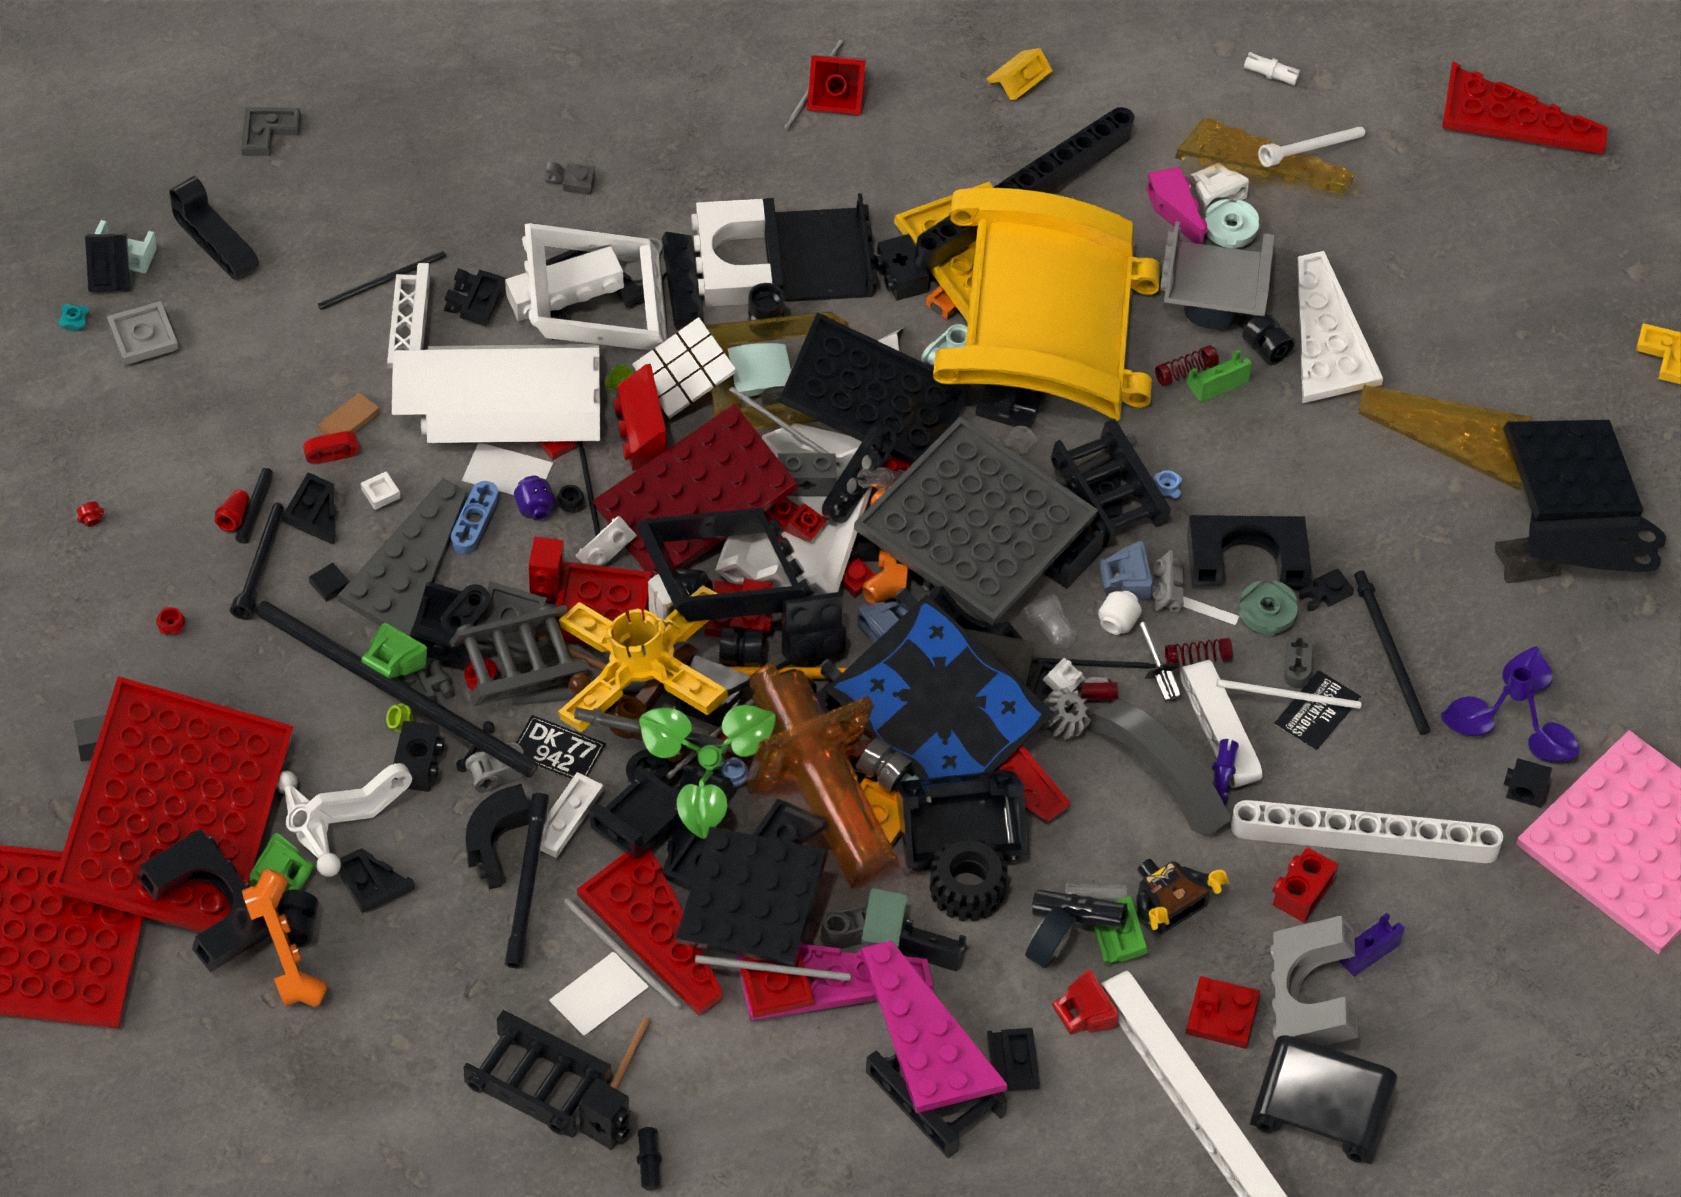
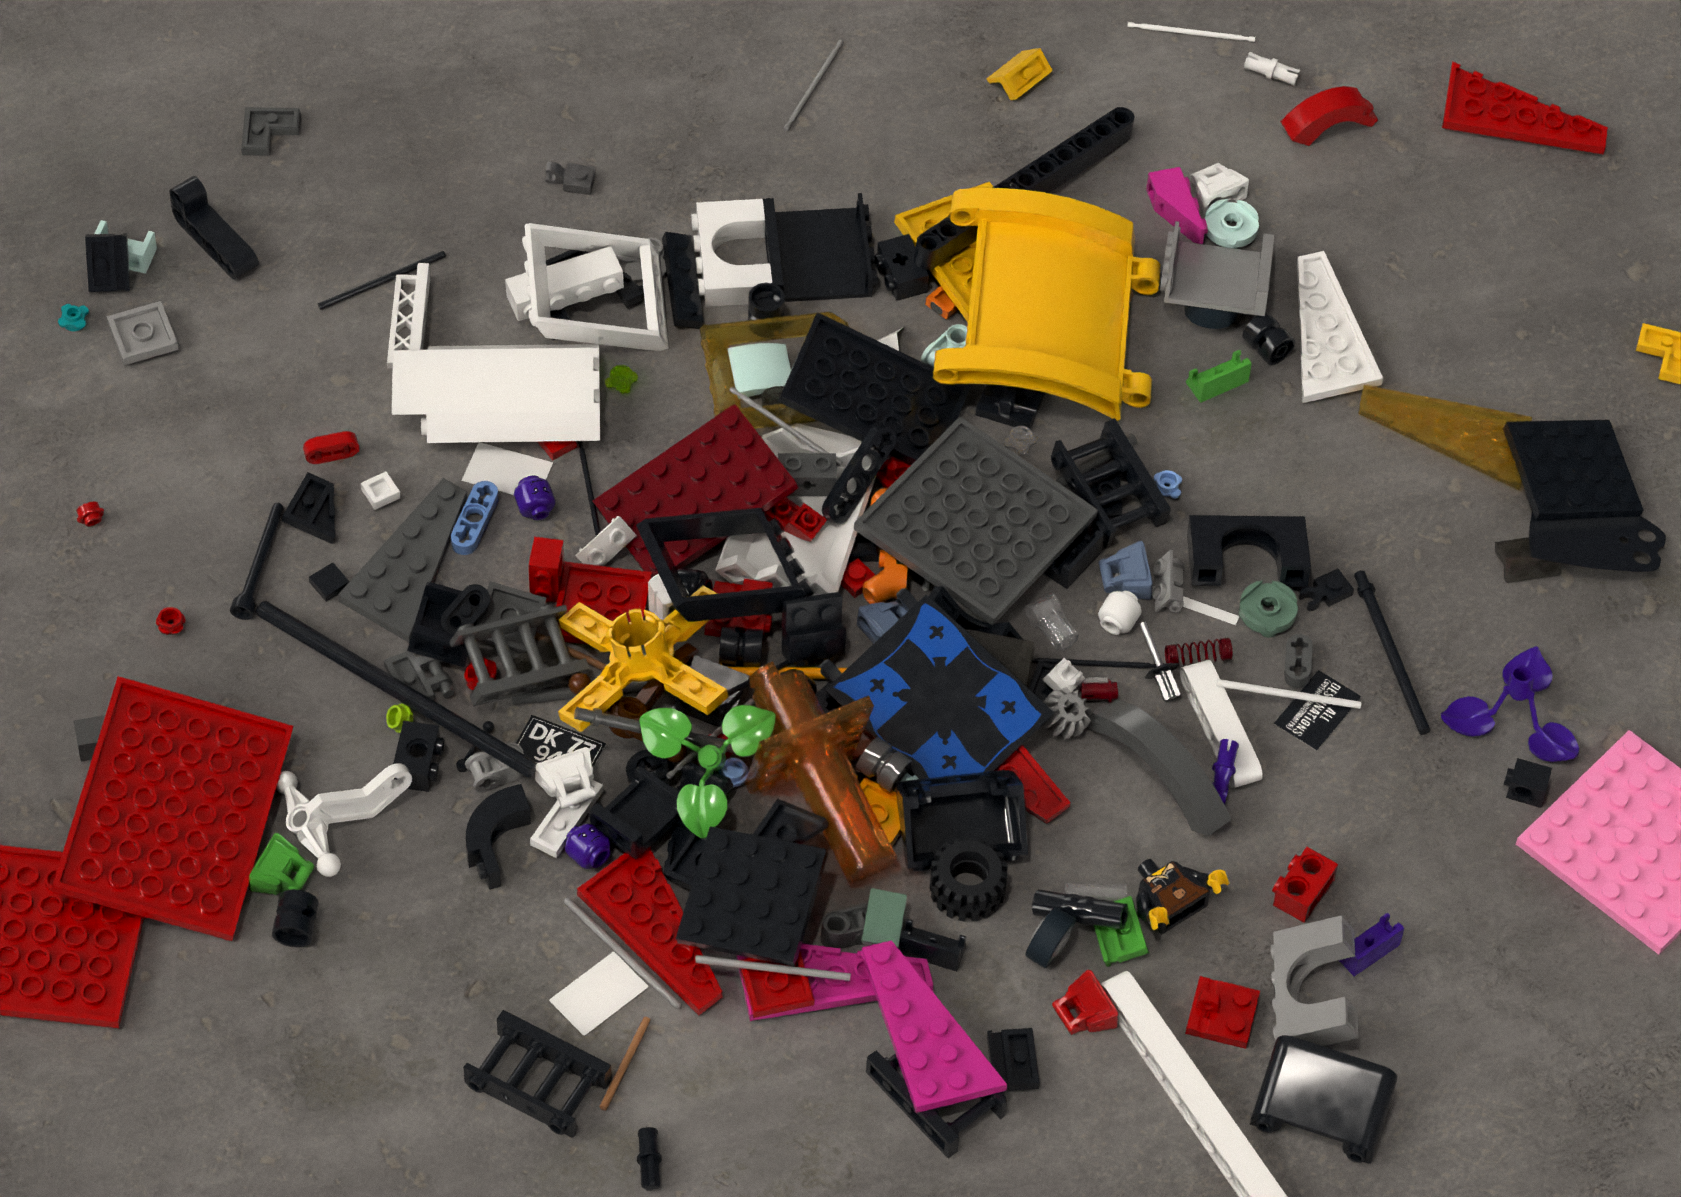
black arch [137,828,271,973] -> none
red cone [215,489,250,532] -> none
black bar [235,468,273,543] -> none
orange plate [242,869,328,1008] -> none
medium nougat tile [318,392,380,435] -> none
black wing [338,848,415,913] -> none
bright green piece [361,623,427,679] -> none
black plate [444,268,506,326] -> none
black piece [505,793,550,969] -> none
black plate [556,485,585,512] -> none
black brick [579,1078,631,1150] -> none
red slope [613,364,666,471] -> none
white piece [632,317,737,419] -> none
red slope [807,55,867,115] -> none
clear pin [857,467,905,490] -> none
dark red piece [1155,345,1219,386] -> none
clear yellow wing [1175,117,1355,194] -> none
white beam [1231,800,1503,863] -> none
white piece [1258,127,1365,167] -> none
none -> white piece [535,747,596,808]
none -> dark purple head [565,824,610,869]
none -> white piece [1127,22,1255,42]
none -> red arch [1280,86,1378,146]

